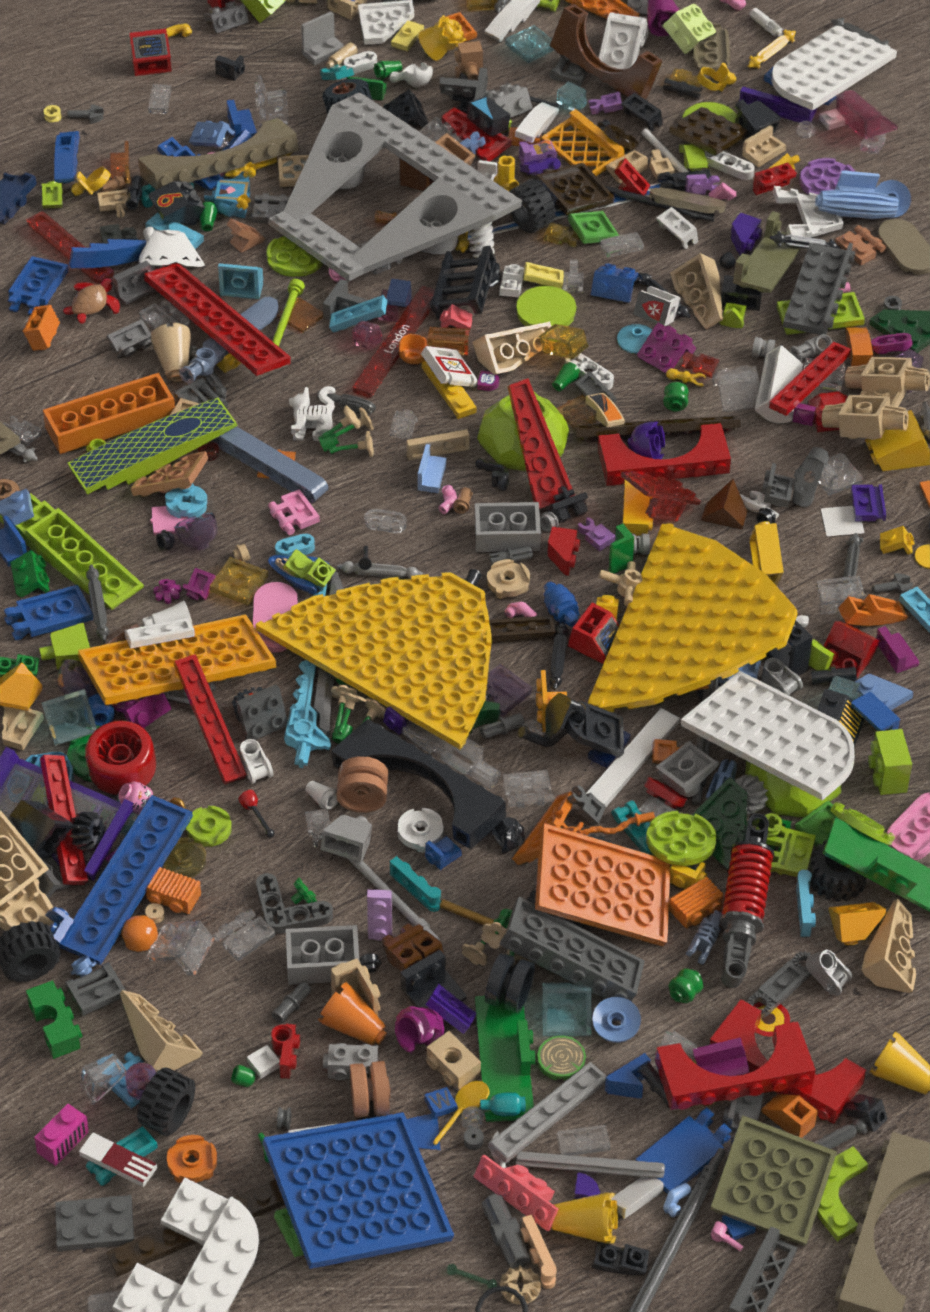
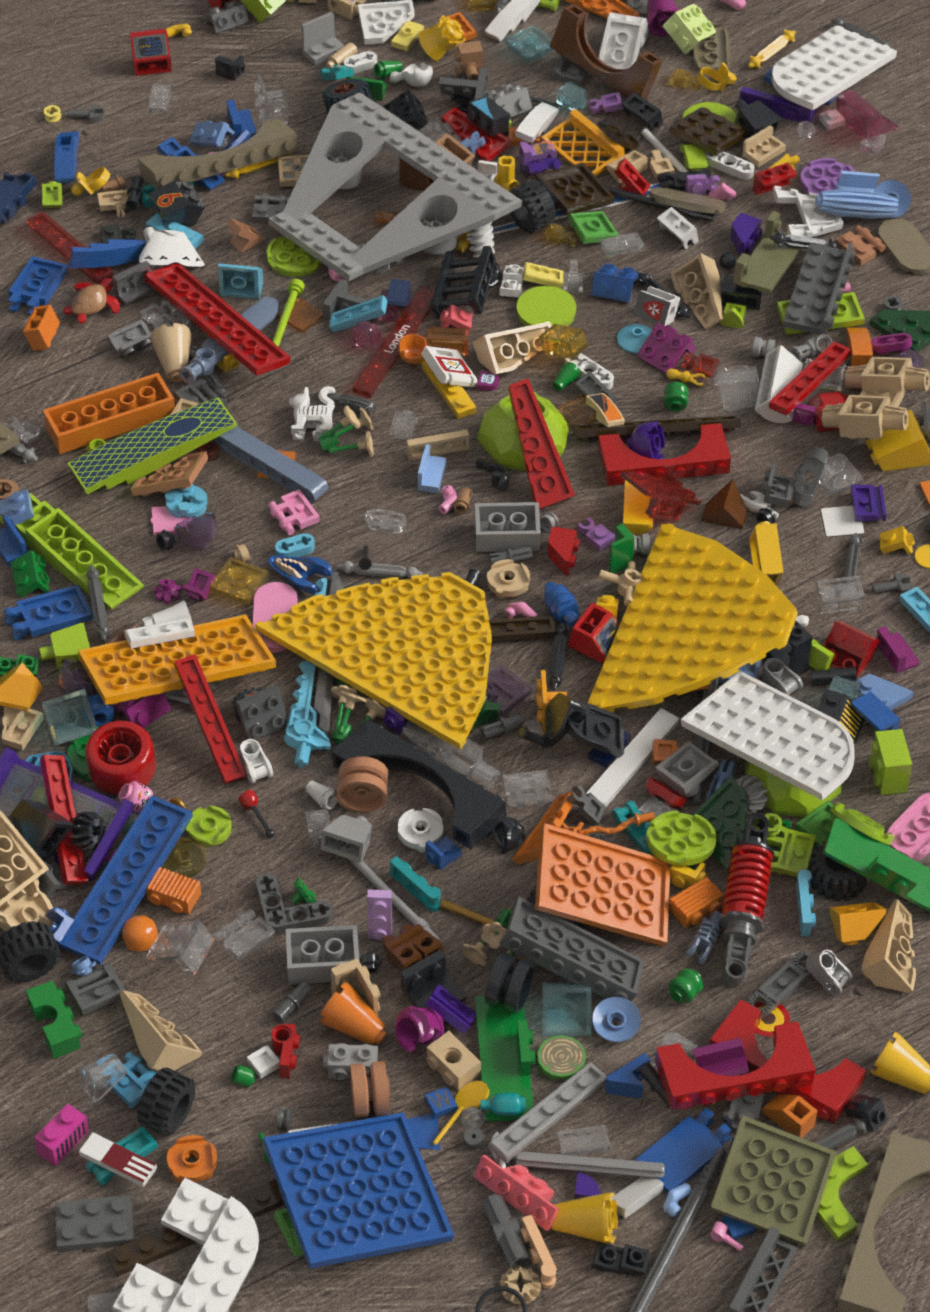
clear orange panel [110,141,131,183] -> none
clear pink head [125,1063,156,1099] -> none
tan piece [145,903,164,924] -> none
green cone [200,202,218,232] -> none
dark azure torso [204,162,256,218] -> none
lime slope [282,549,336,588] -> none
clear green hinge [447,1264,497,1289] -> none
black hips [547,486,588,523] -> none
black pin [663,78,702,99] -> none
white piece [749,8,783,37] -> none
orange slope [838,594,908,626] -> none

